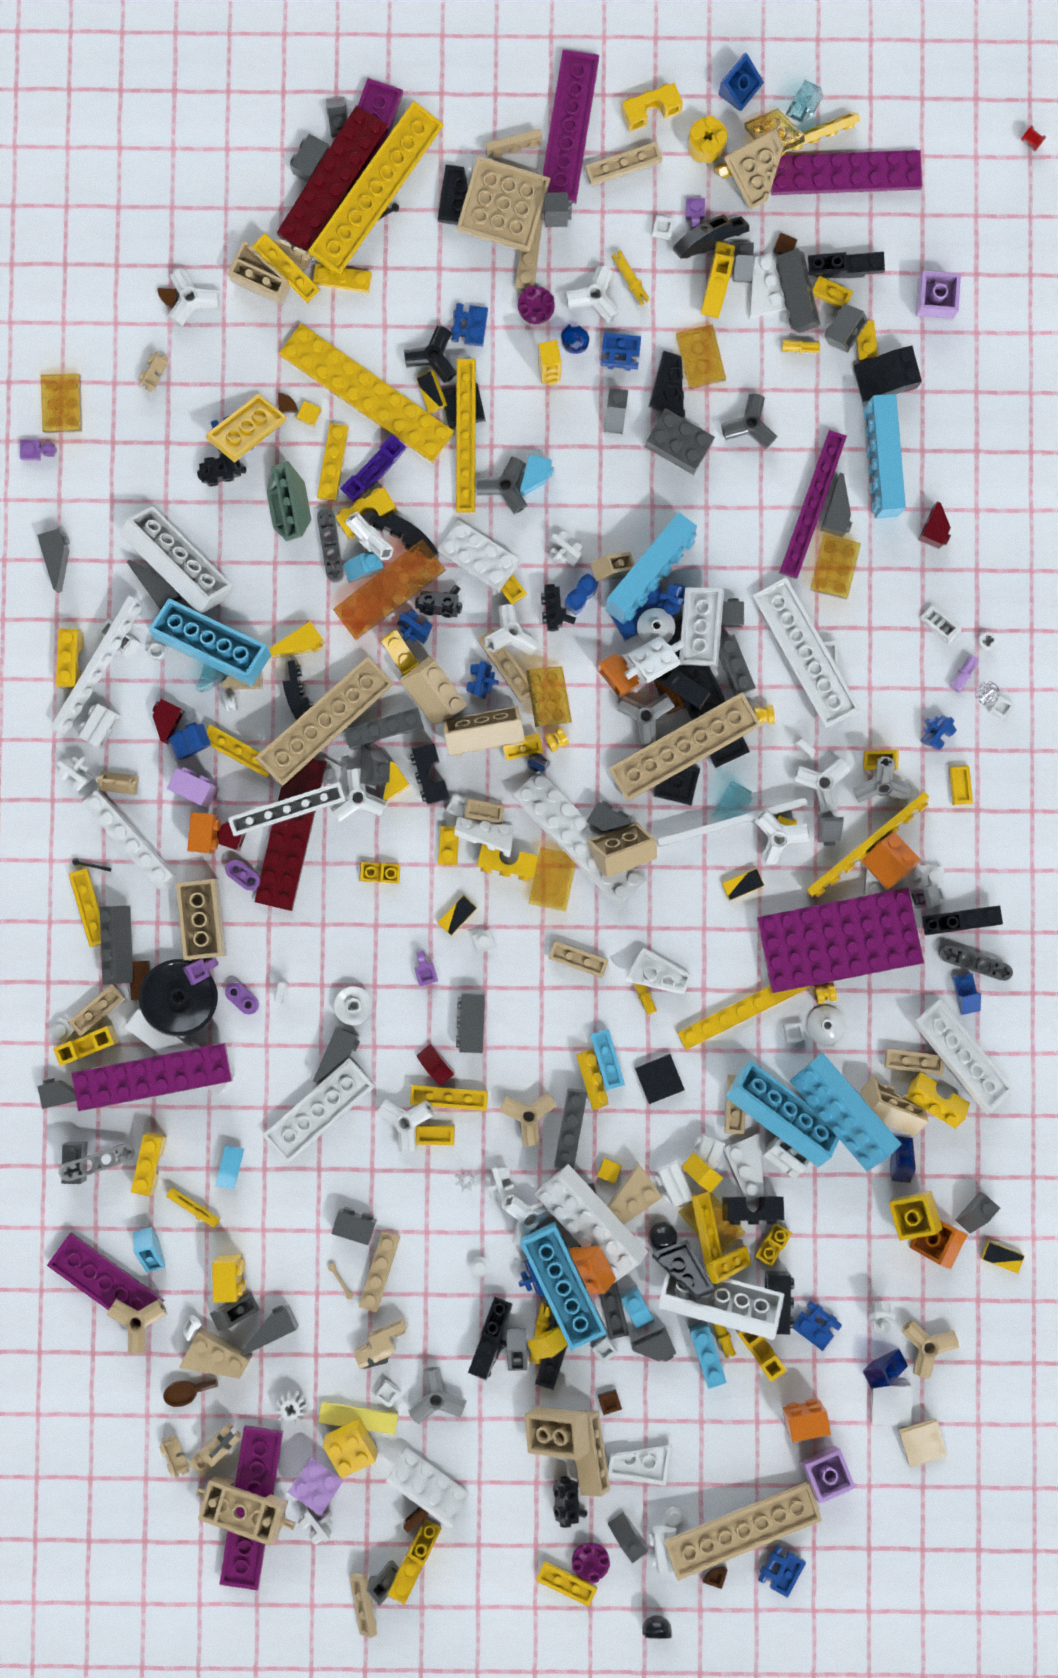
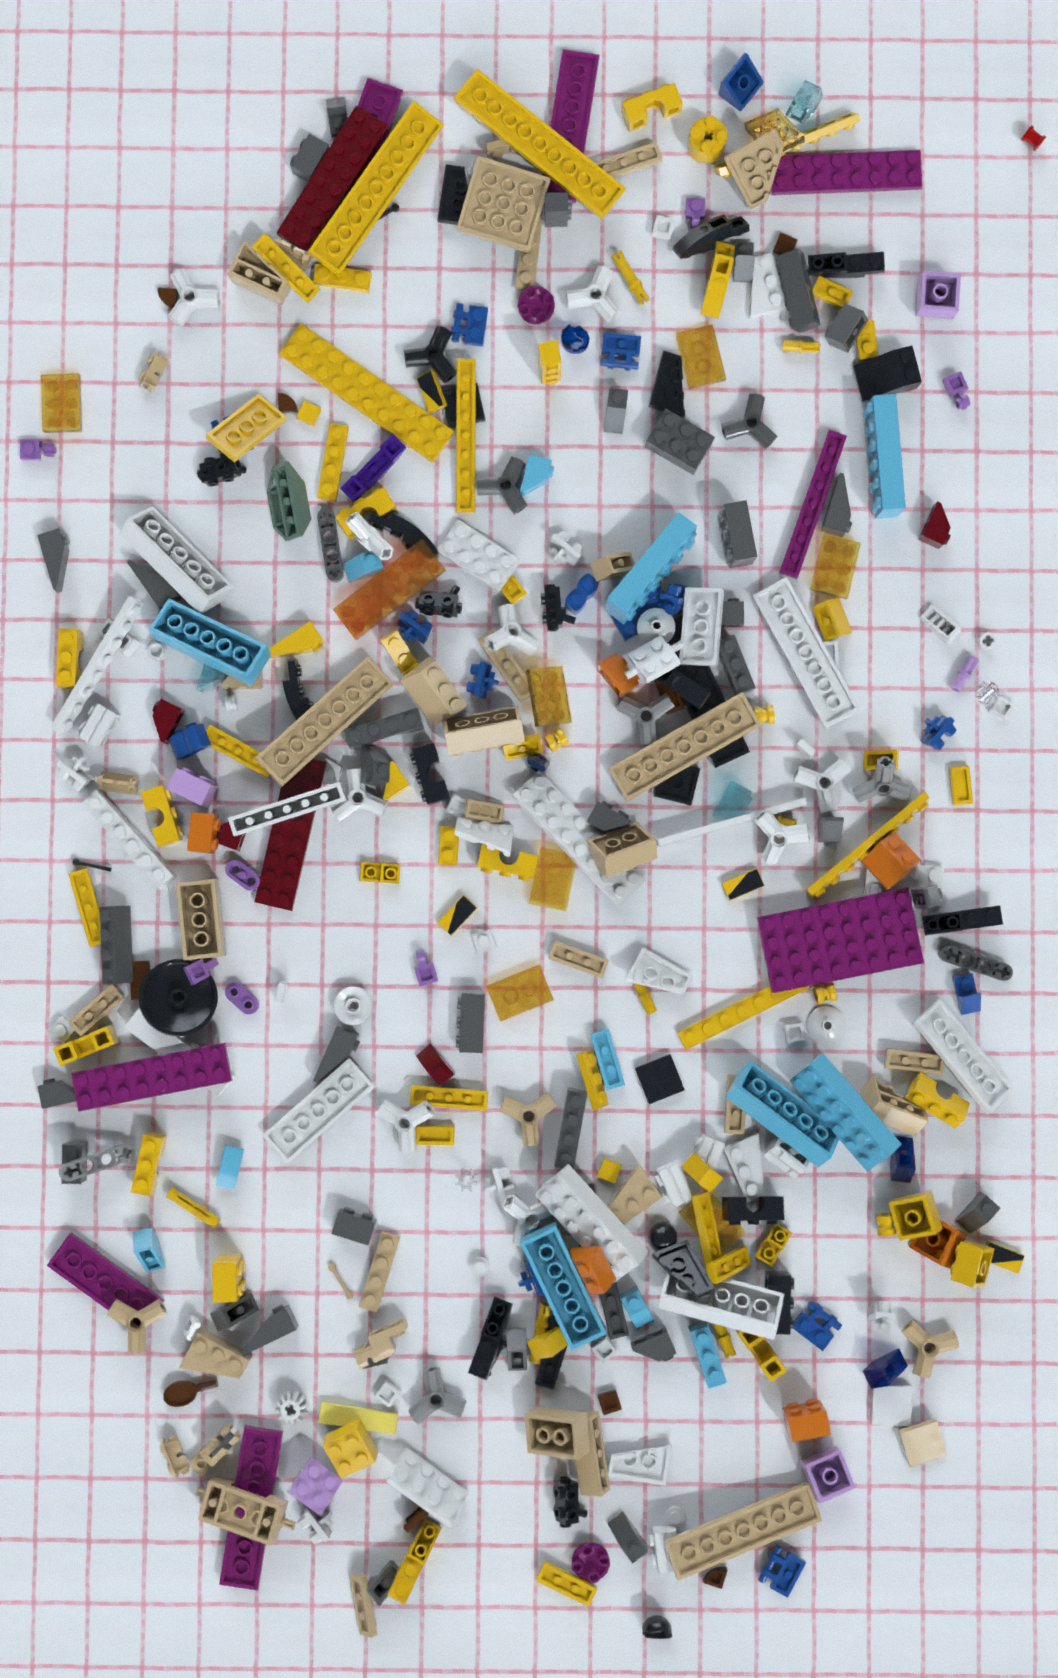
none -> yellow arch [140,785,184,848]
none -> yellow plate [454,68,626,220]
none -> clear yellow plate [486,964,554,1022]
none -> dark grey brick [717,500,757,569]
none -> yellow panel [812,598,852,642]
none -> yellow wheel [875,1213,897,1236]
none -> medium lavender plate [942,372,970,410]
none -> yellow brick [950,1241,995,1288]

